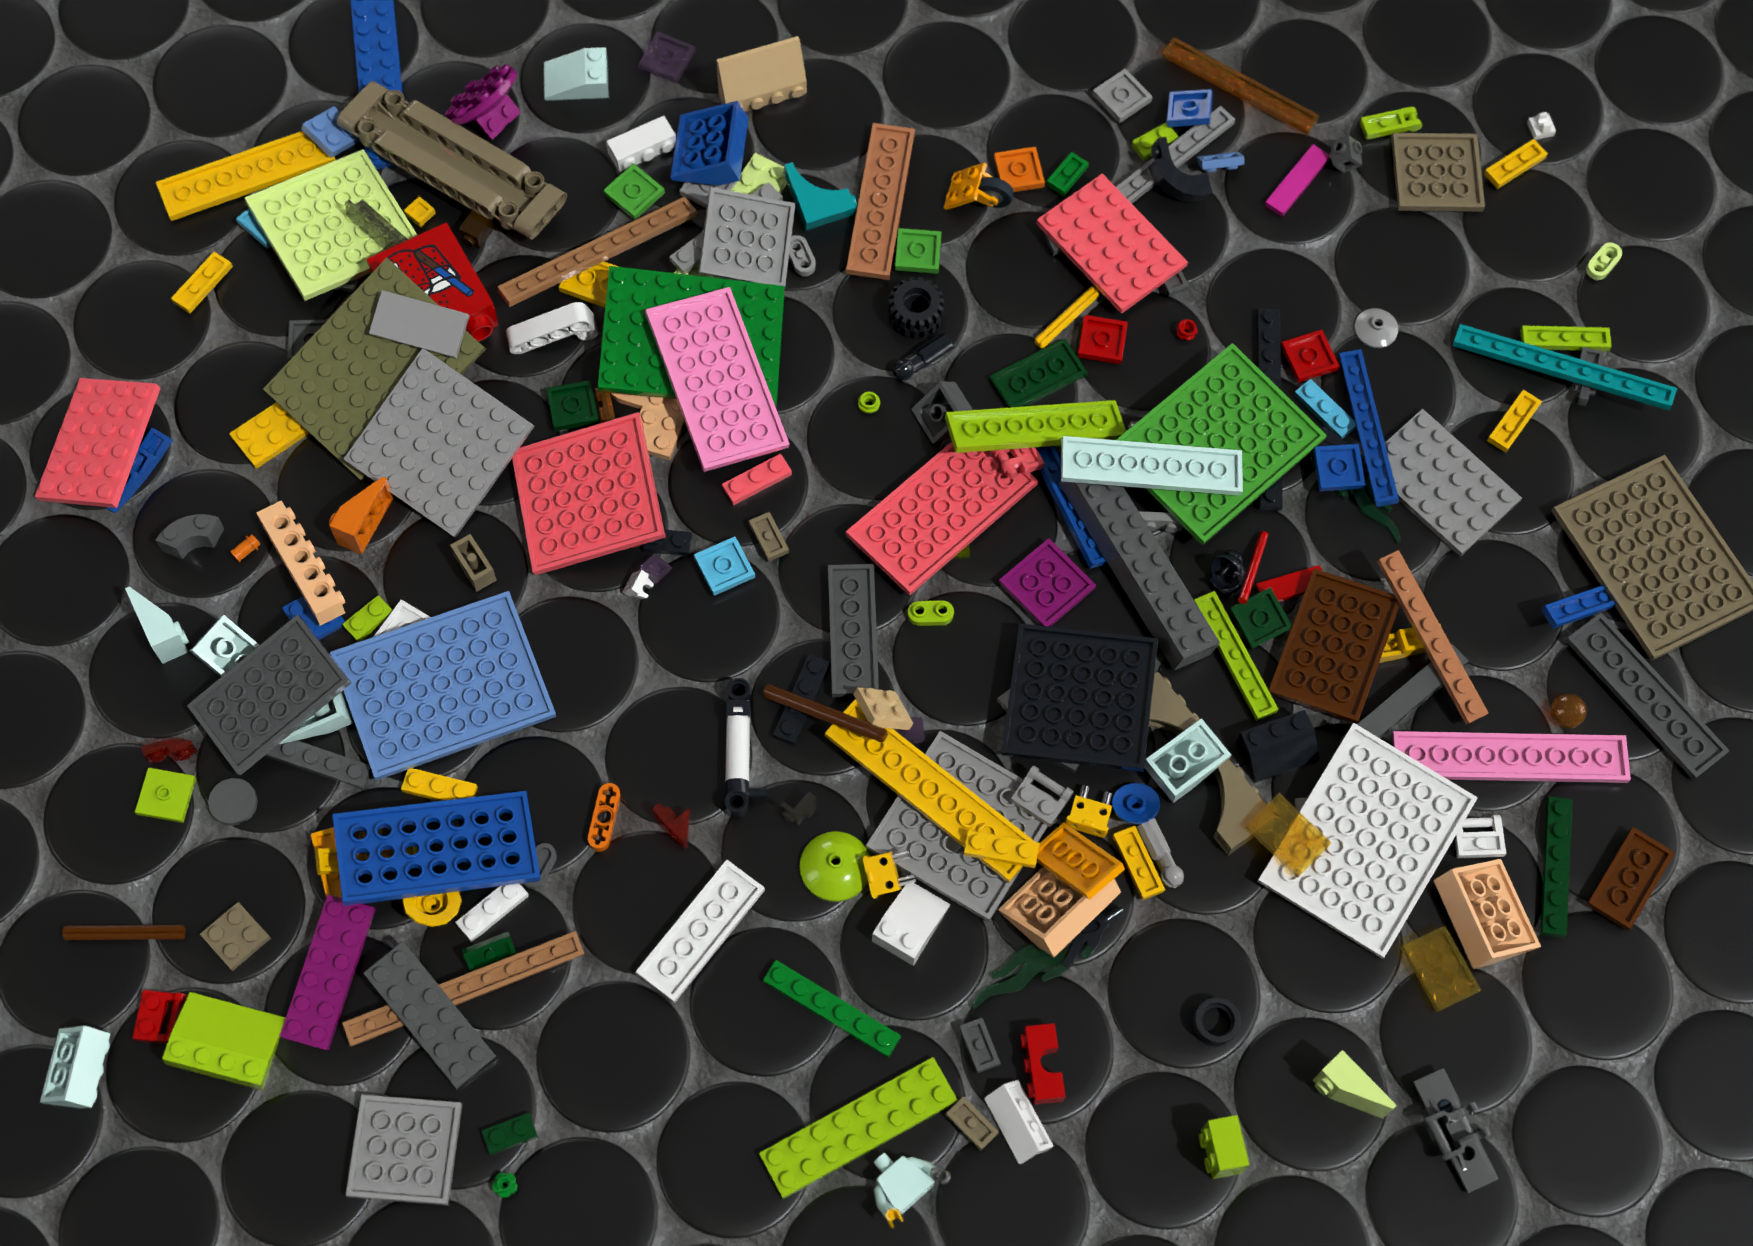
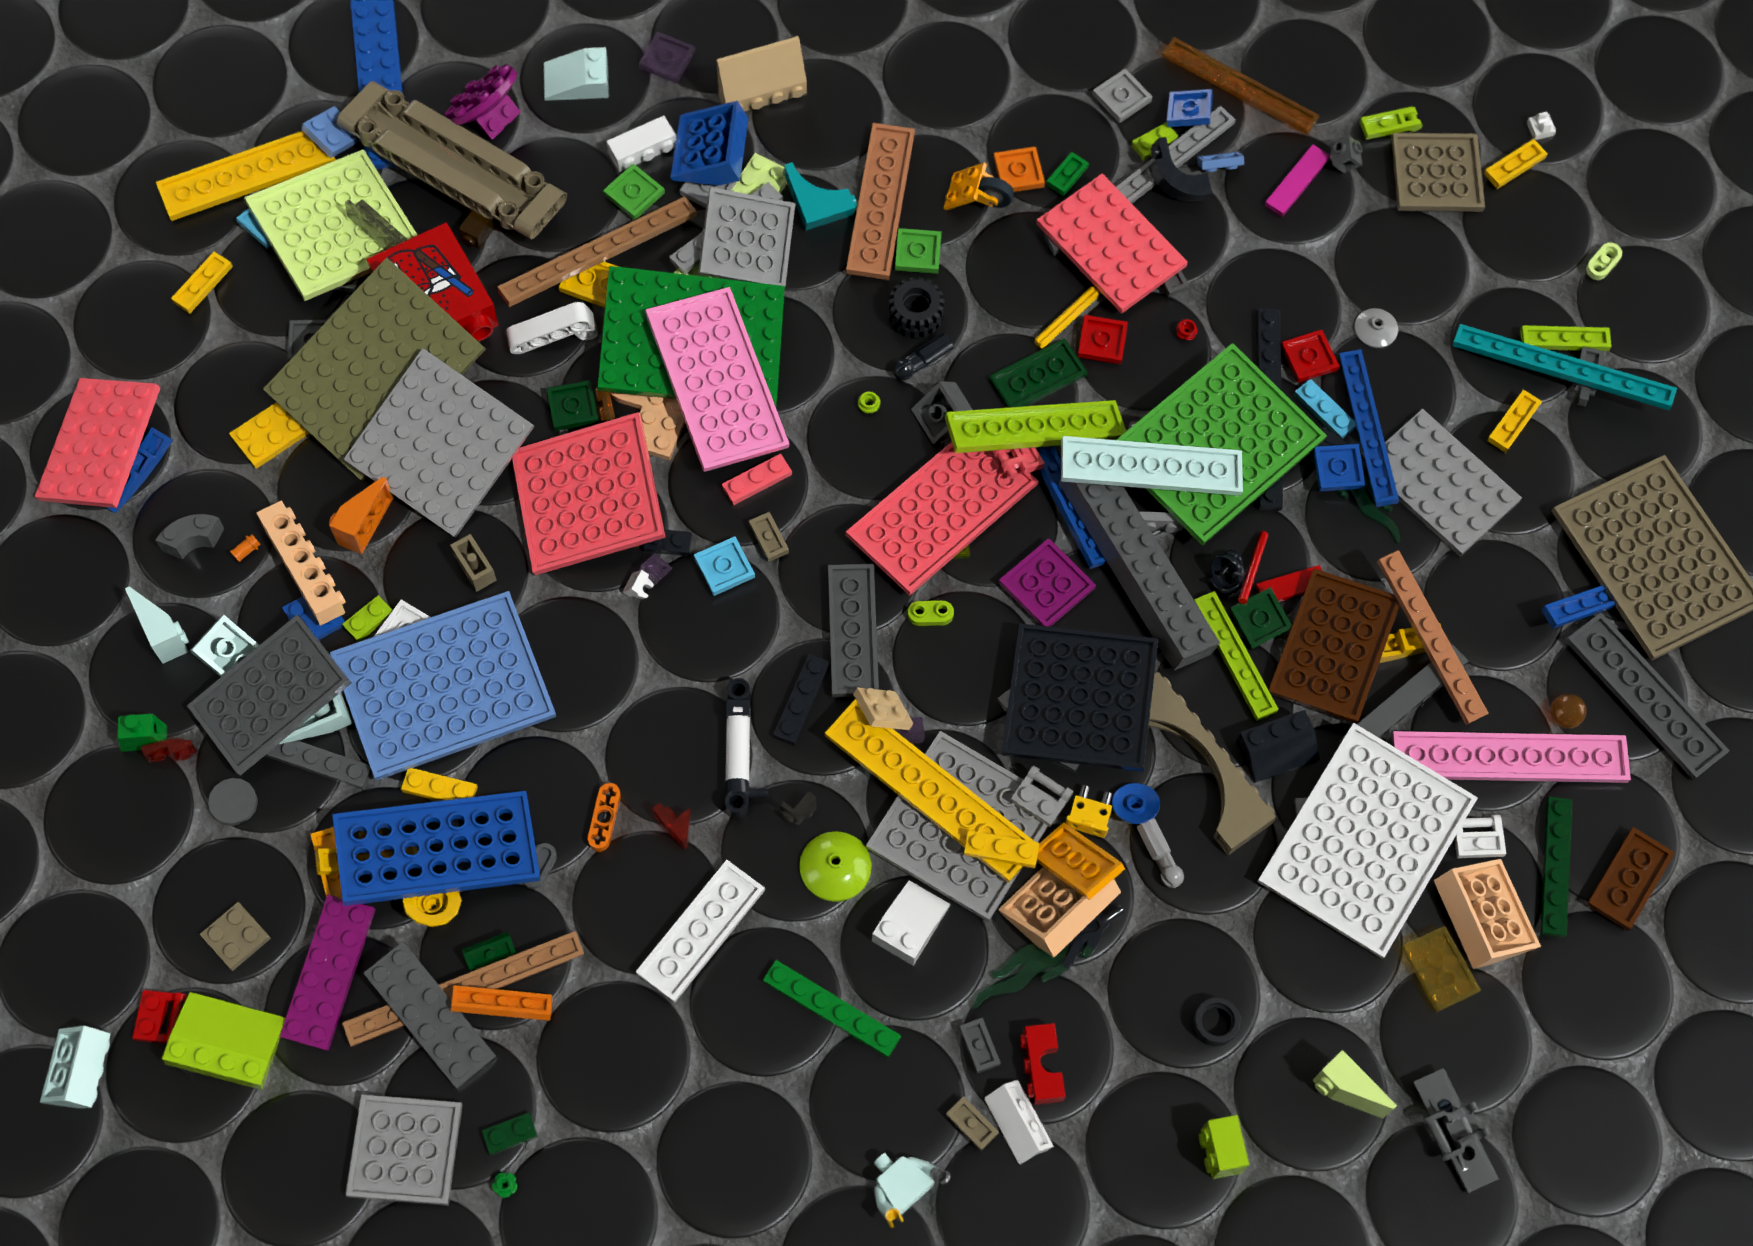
reddish brown axle [62,925,186,940] -> none
lime plate [135,768,197,823] -> none
light grey tile [369,290,470,359] -> none
yellow plate [404,197,436,227] -> none
white plate [456,884,529,942] -> none
lime plate [759,1057,958,1199] -> none
reddish brown axle [763,684,888,742] -> none
light grey plate [789,235,816,276] -> none
yellow piece [863,851,916,898] -> none
yellow plate [1113,826,1165,901] -> none
light aqua slope [1144,718,1231,803] -> none
clear yellow plate [1245,793,1332,878] -> none
none -> green torso [118,714,167,752]
none -> orange plate [451,985,552,1021]

